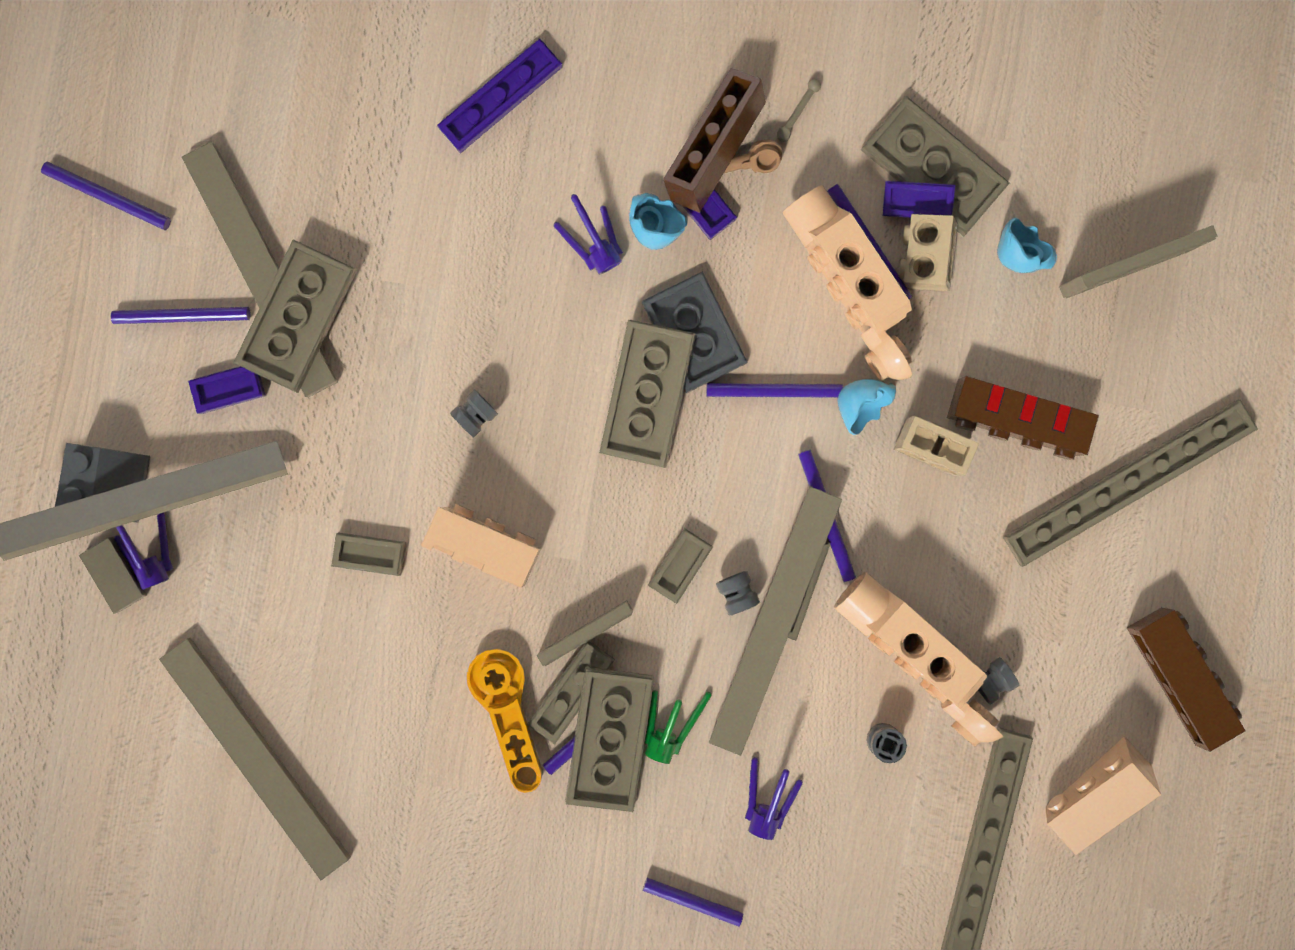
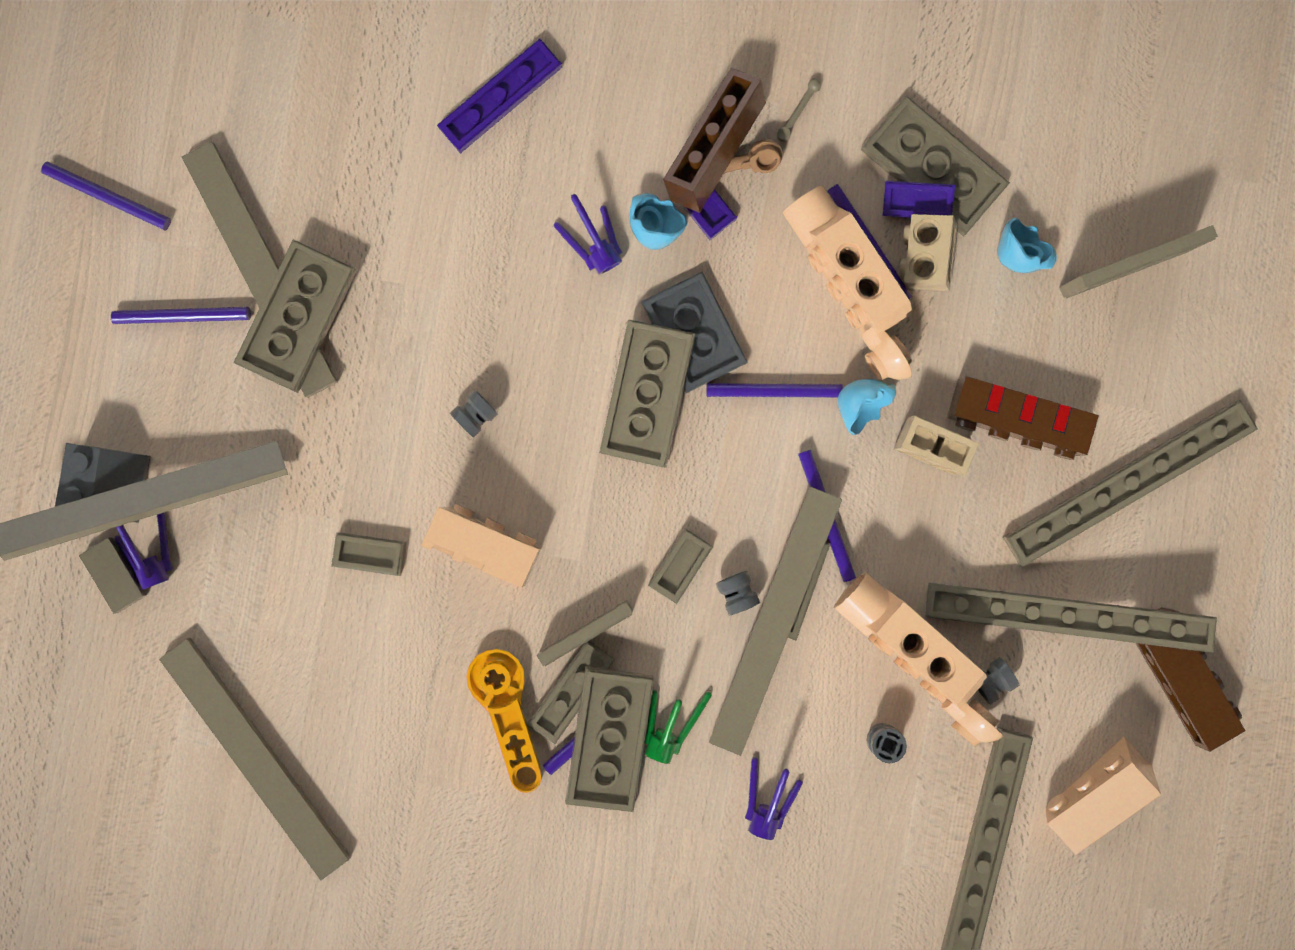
dark purple tile [188,366,266,414] -> none
dark purple bar [642,878,744,927] -> none
none -> dark tan tile [925,583,1217,653]

